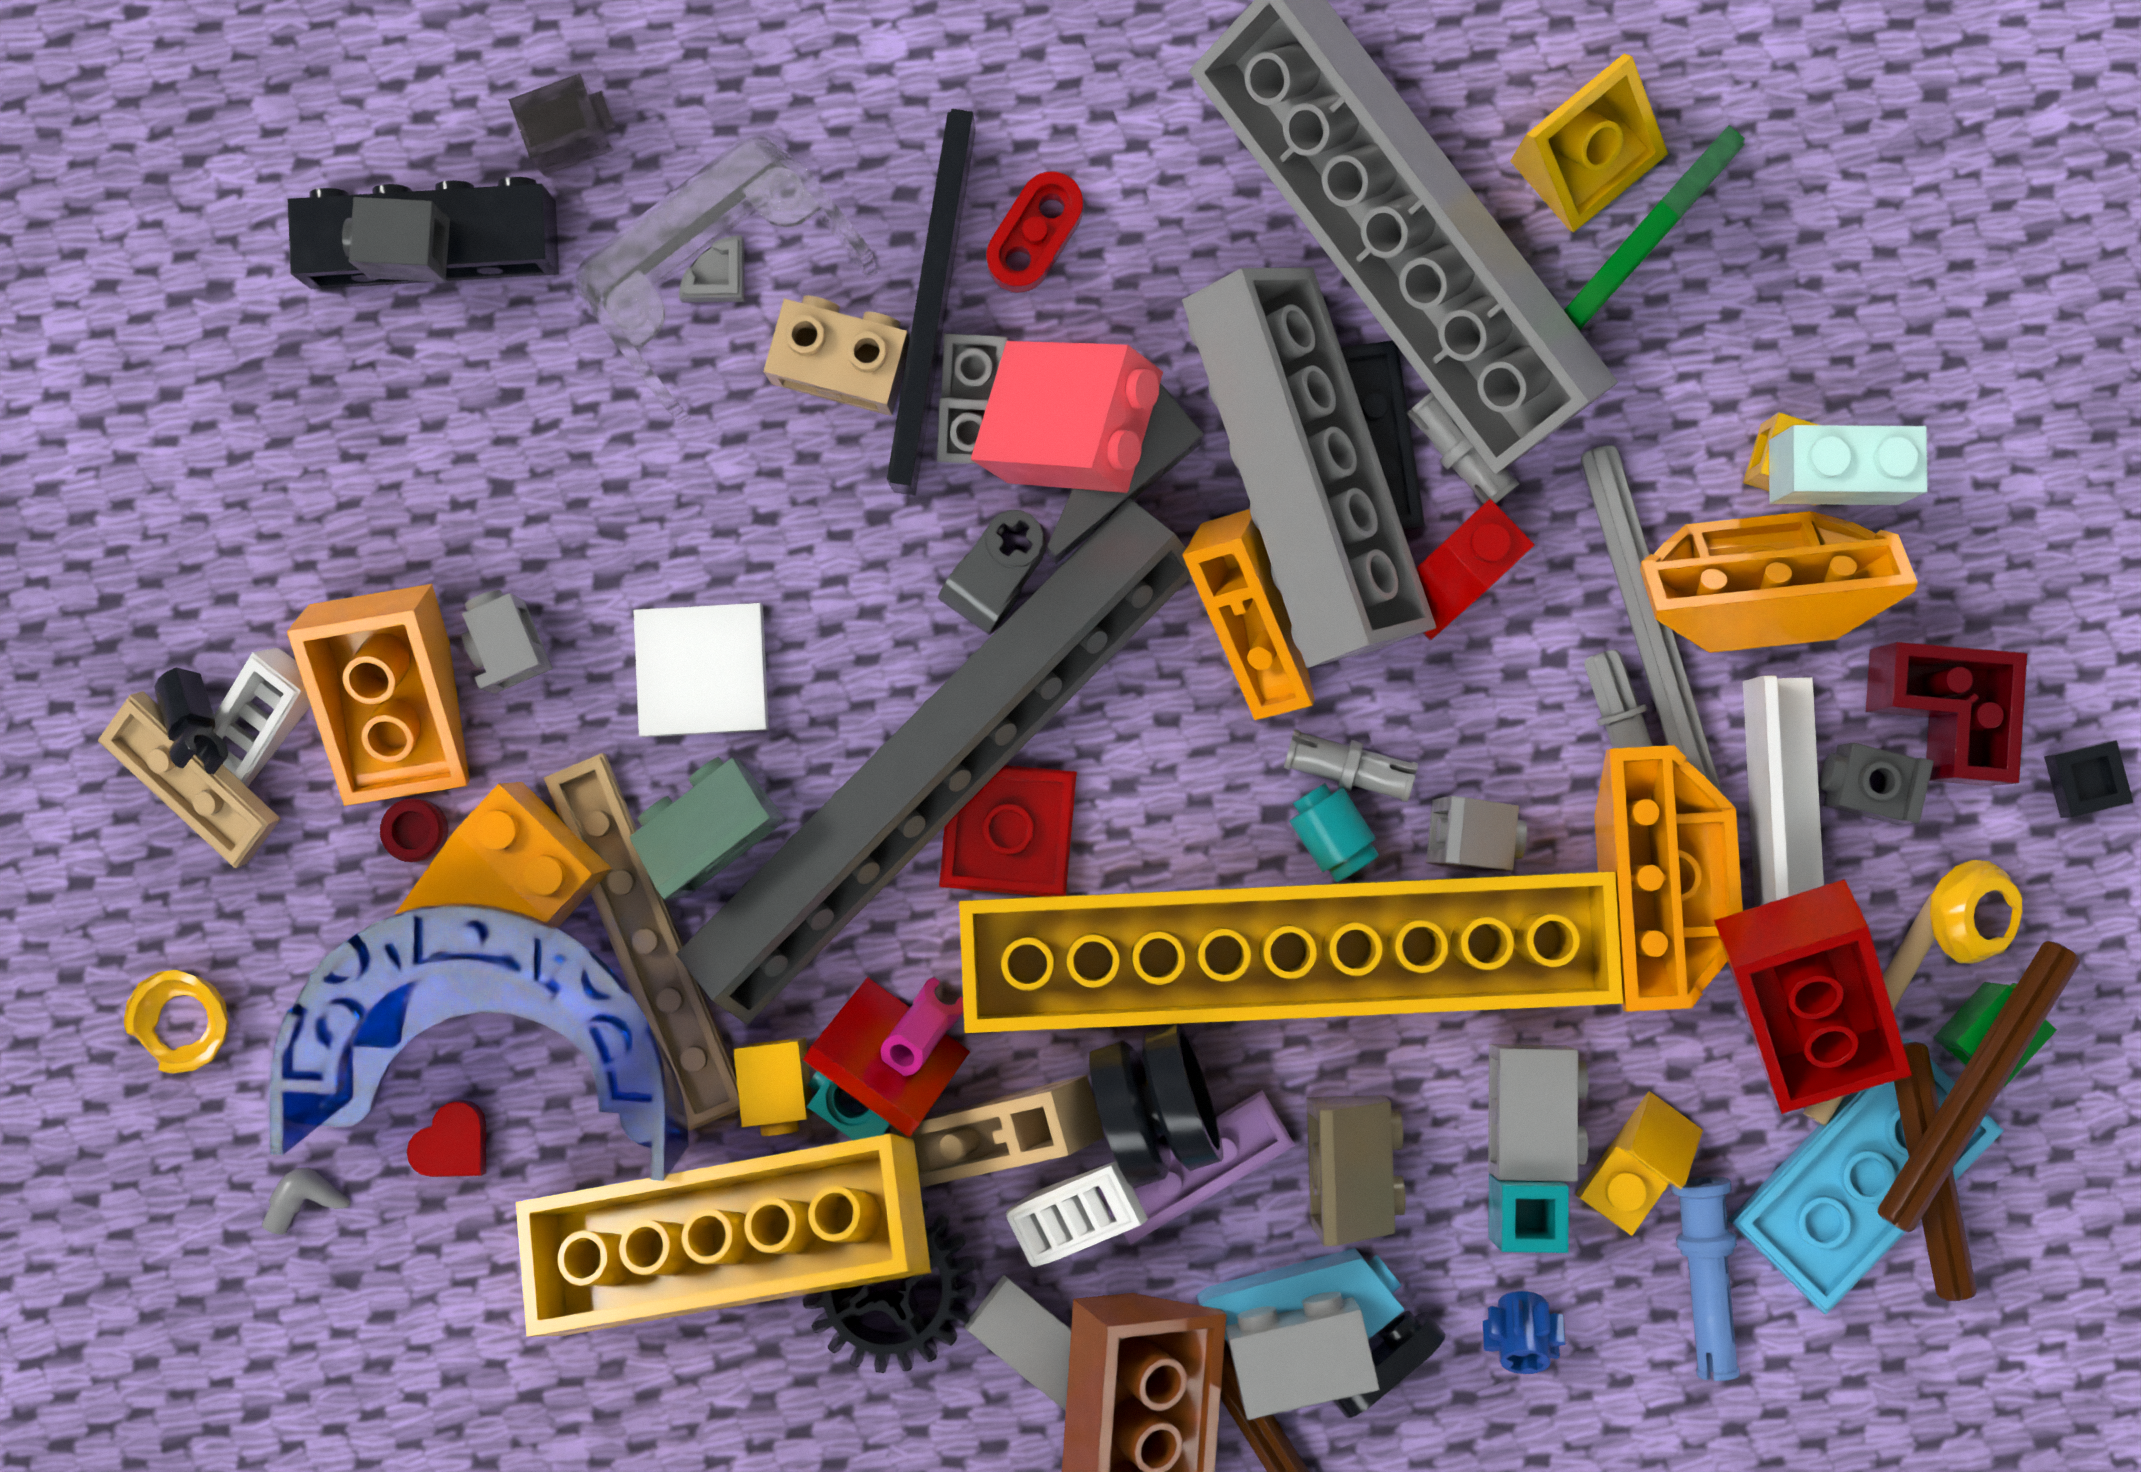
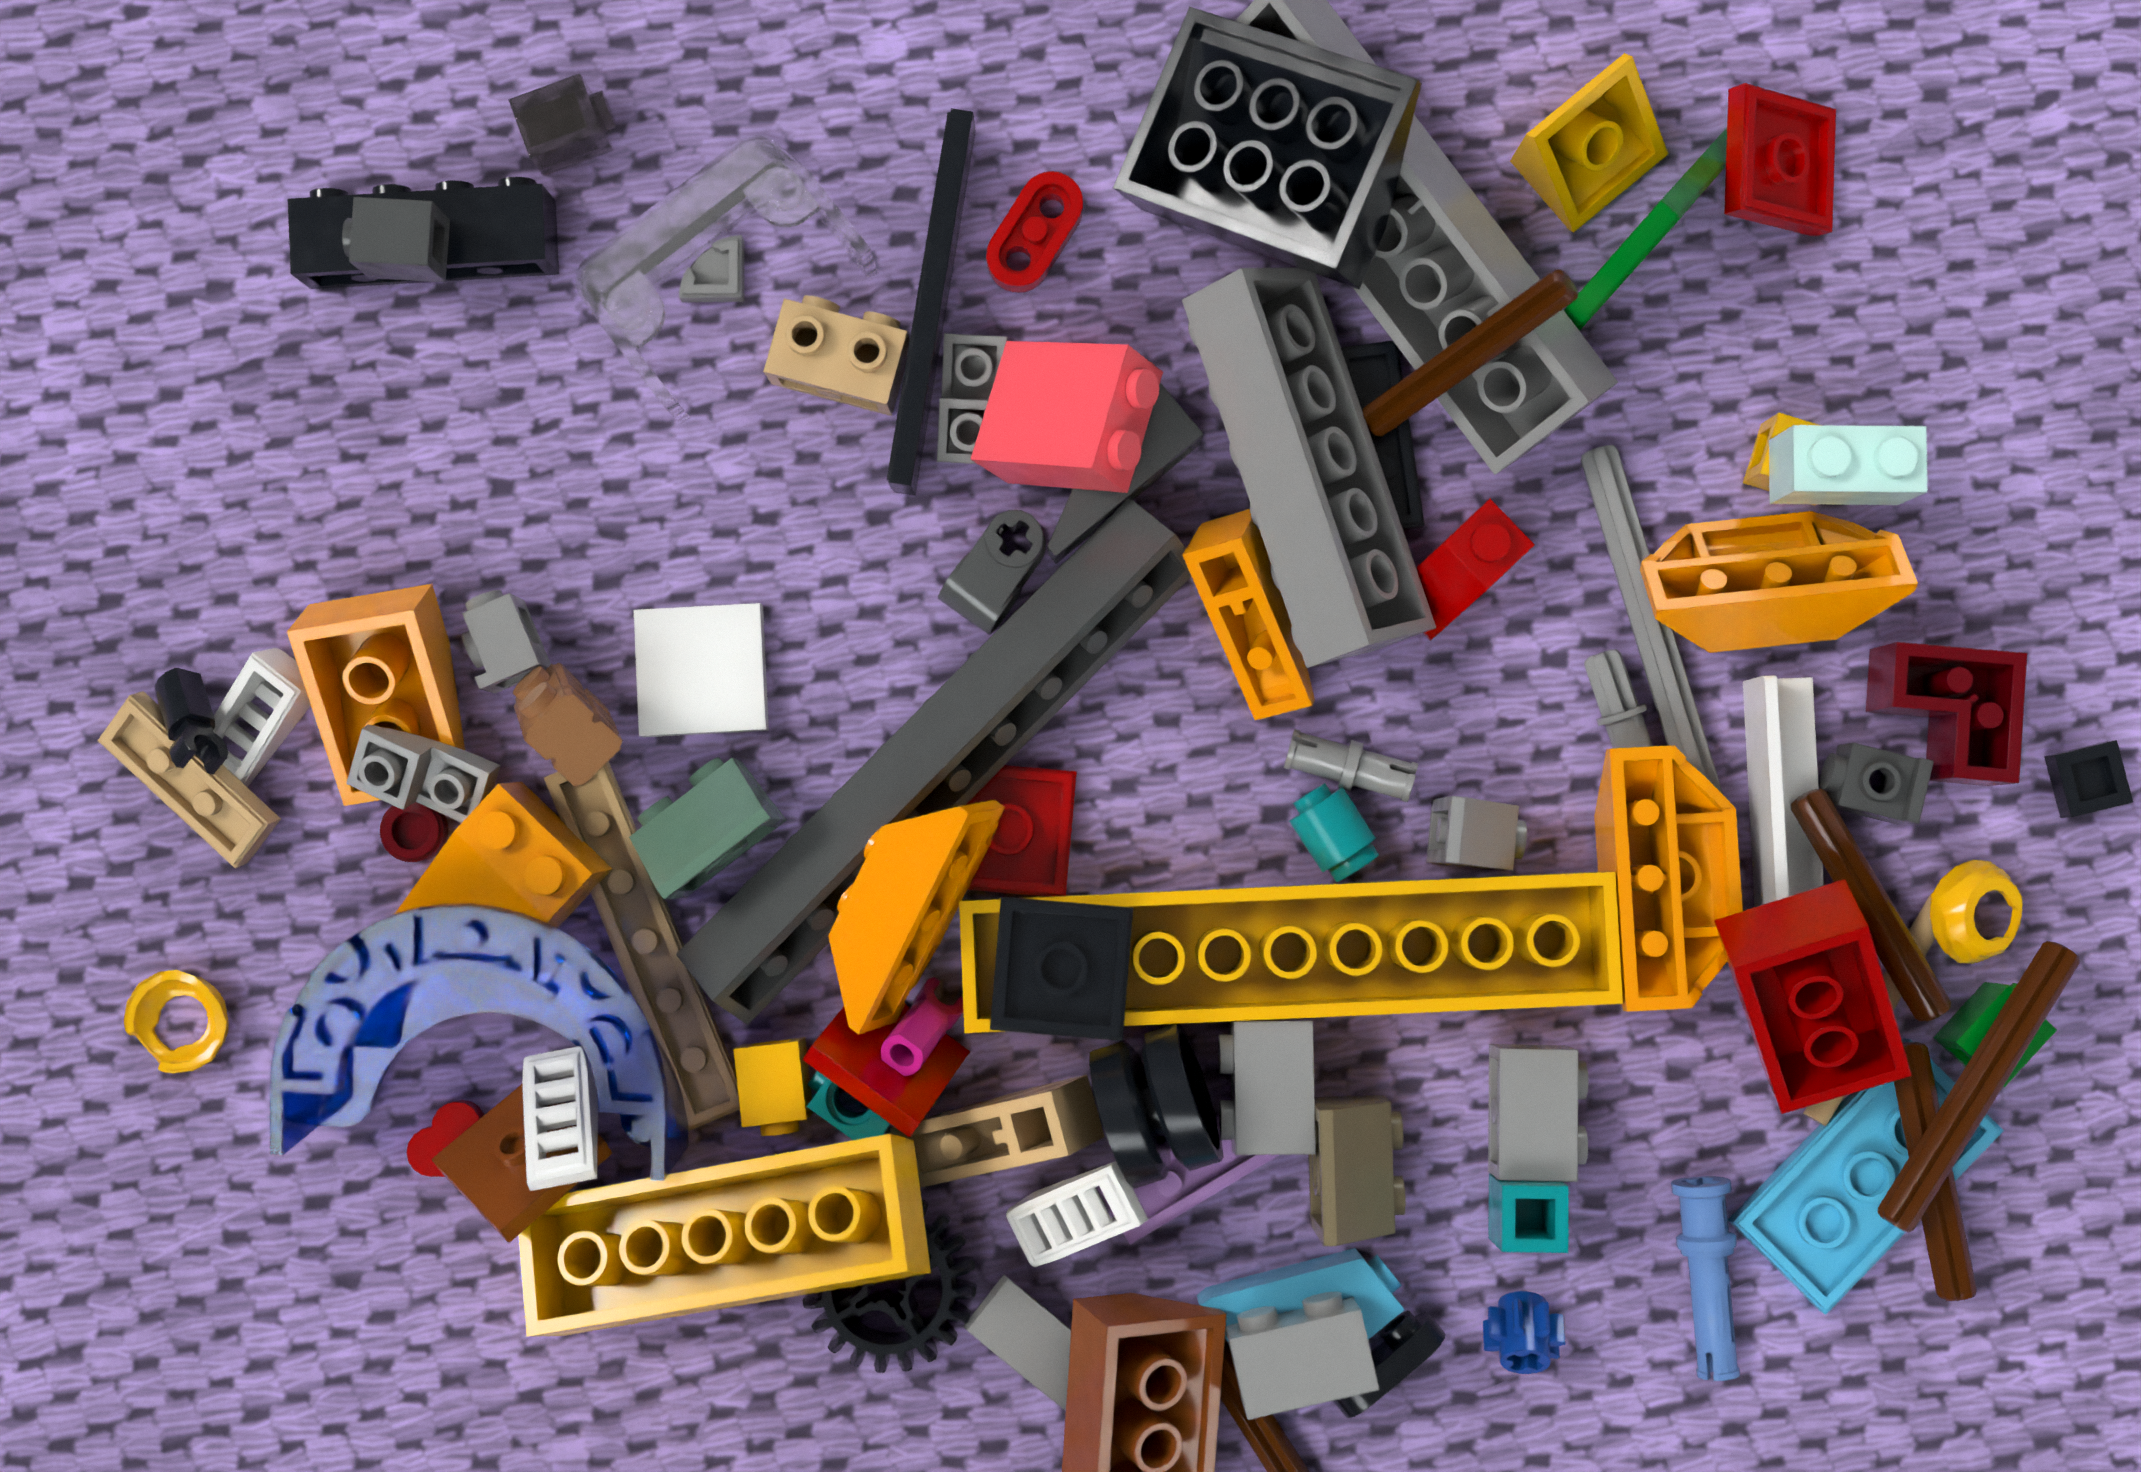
light grey animal [262,1168,350,1235] -> none
light grey pin [1407,392,1520,504] -> none
yellow slope [1575,1091,1703,1236] -> none
none -> light grey slope [346,725,501,823]
none -> dark orange plate [431,1084,613,1243]
none -> medium nougat brick [513,663,623,787]
none -> white slope [522,1046,598,1191]
none -> light orange wedge [828,800,1005,1034]
none -> black tile [990,897,1133,1041]
none -> black slope [1113,6,1421,289]
none -> light grey brick [1218,1021,1316,1155]
none -> reddish brown axle [1362,269,1578,437]
none -> red tile [1724,83,1836,236]
none -> reddish brown axle [1791,788,1951,1022]

